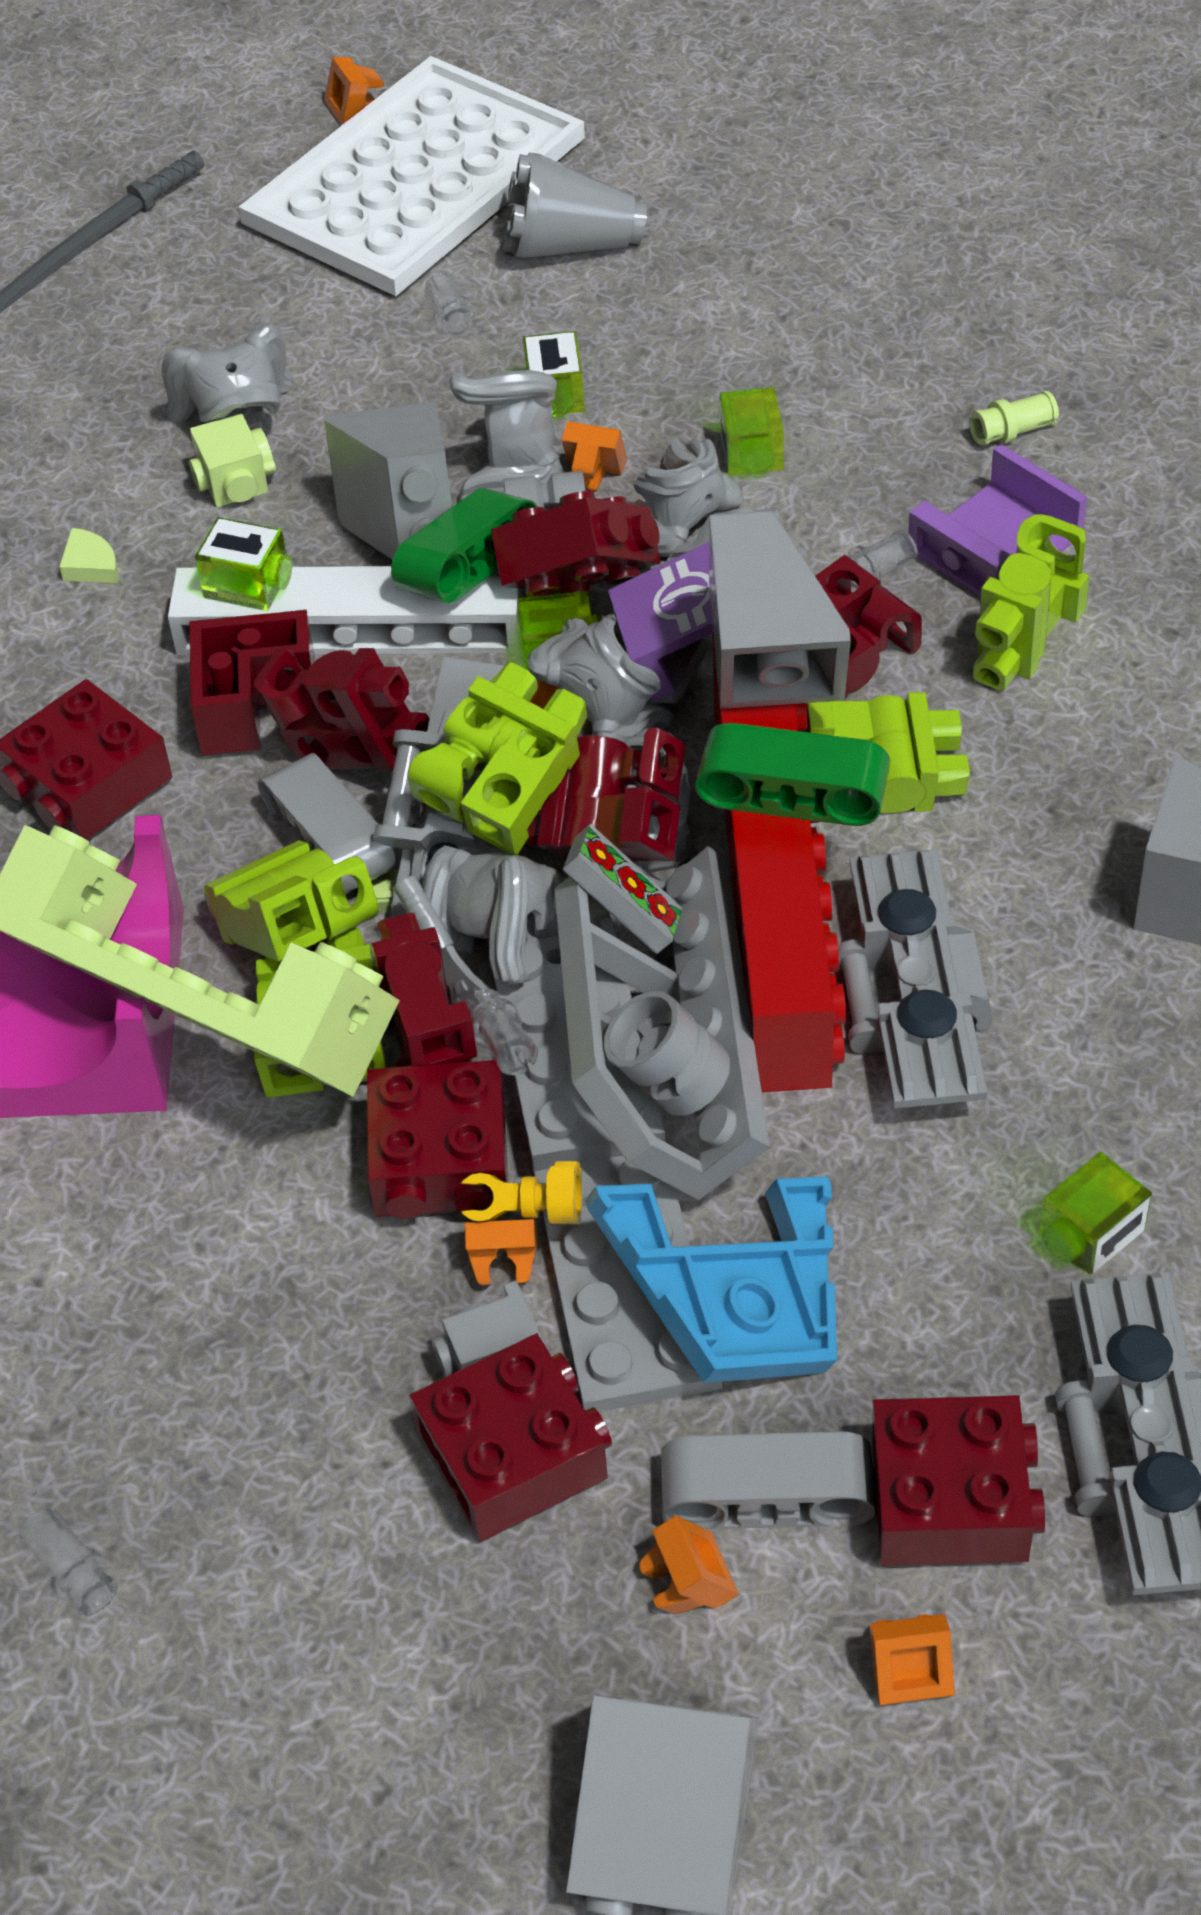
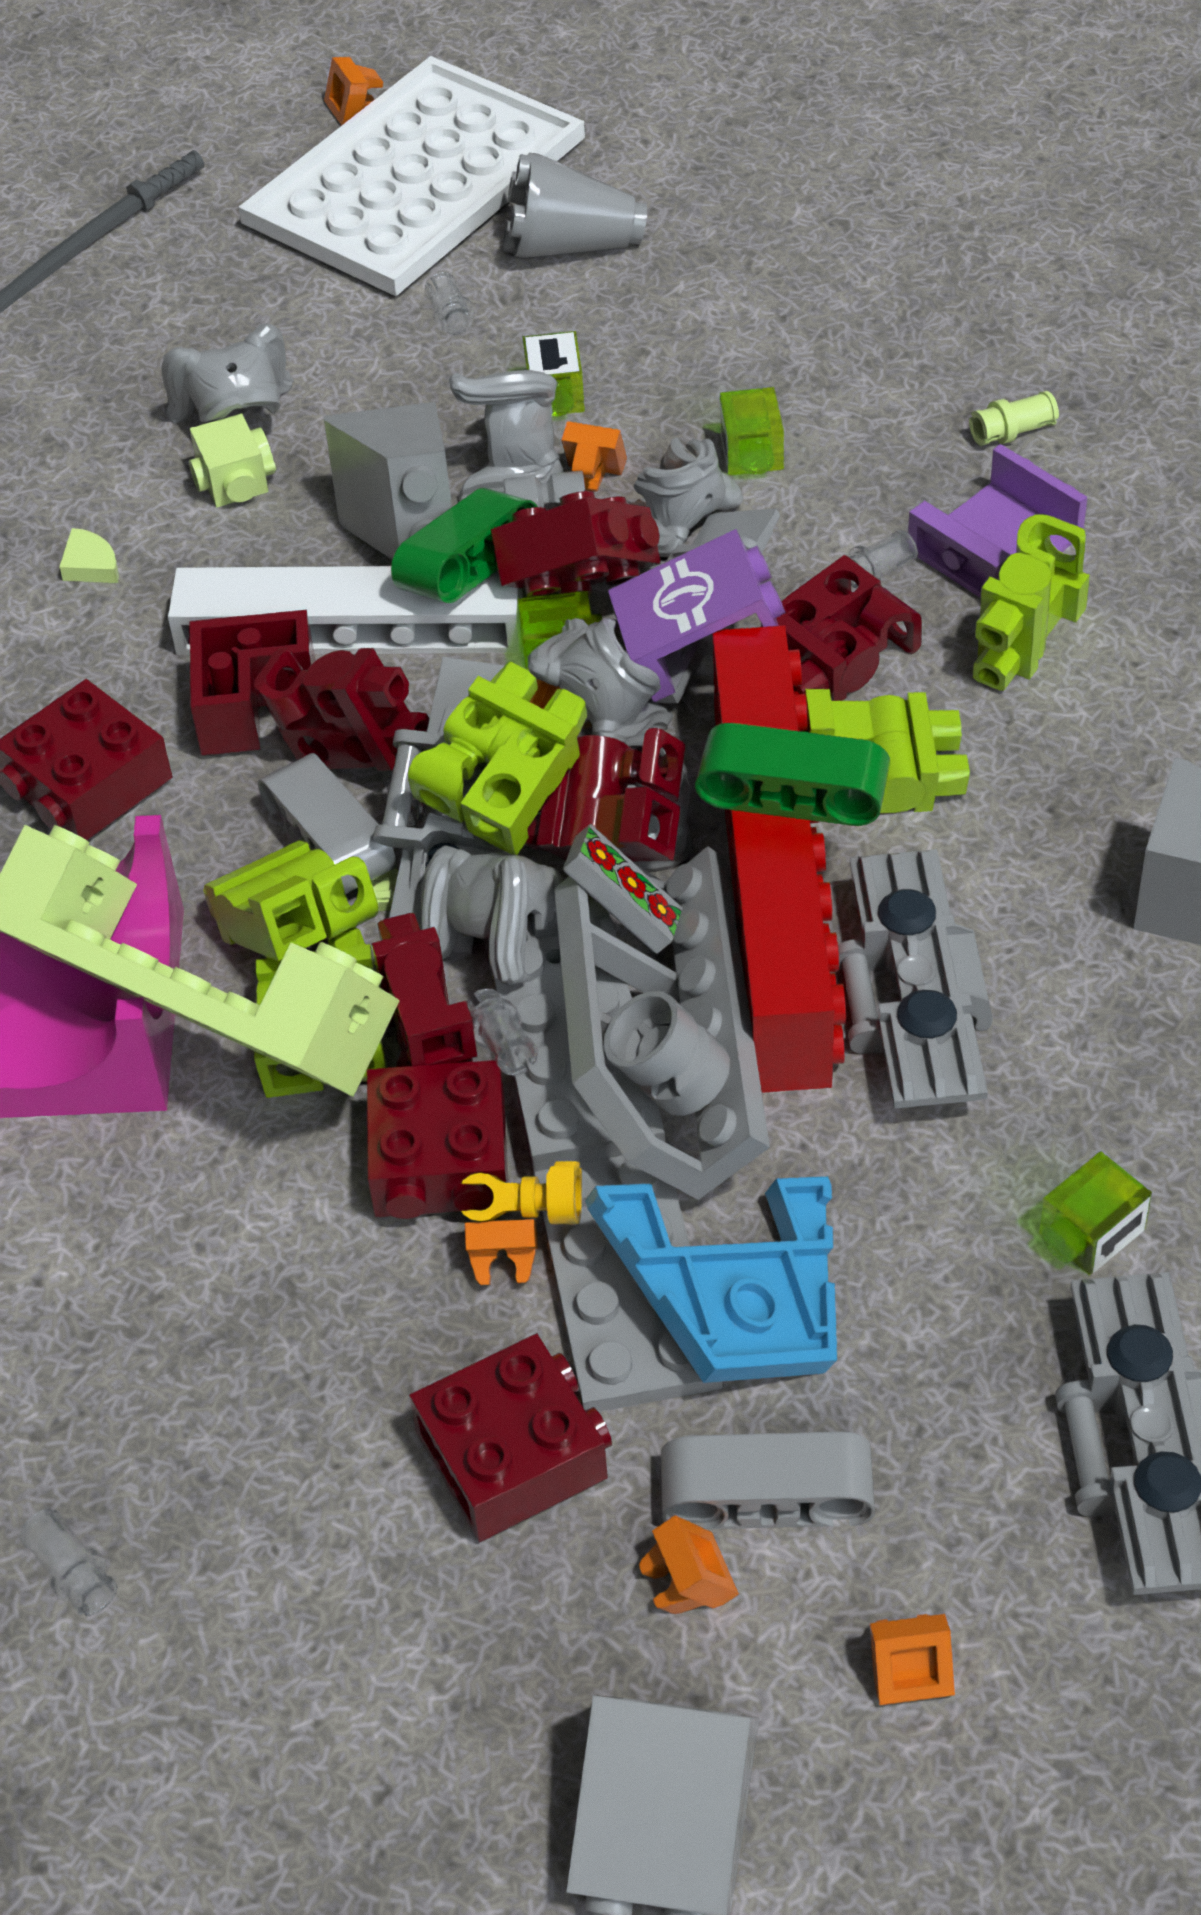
clear neon green brick [195,517,293,611] -> none
light grey piece [393,875,501,1034] -> none
light grey brick [431,1280,541,1377] -> none
light grey slope [709,508,850,709] -> none
dark red brick [871,1395,1045,1566] -> none

